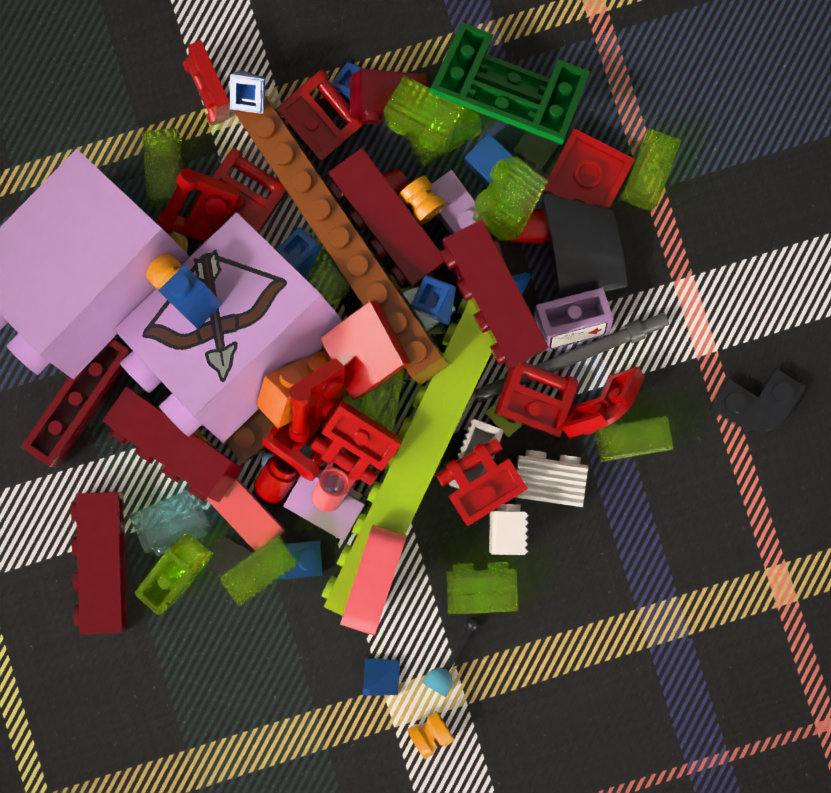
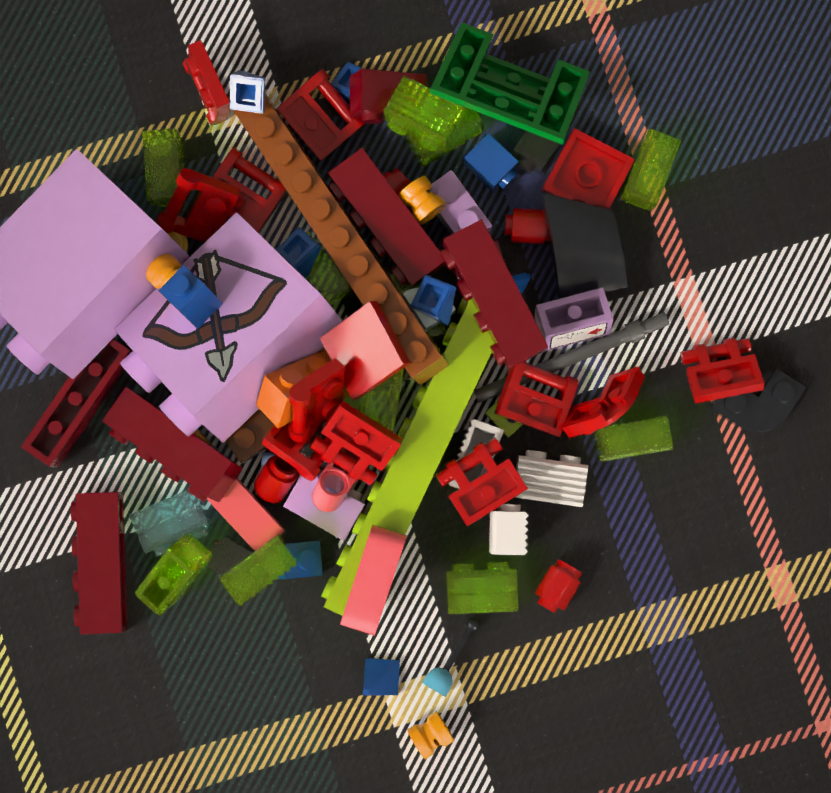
clear neon green brick [472,156,548,241] -> none
none -> red brick [535,559,582,613]
none -> red plate [680,338,764,404]

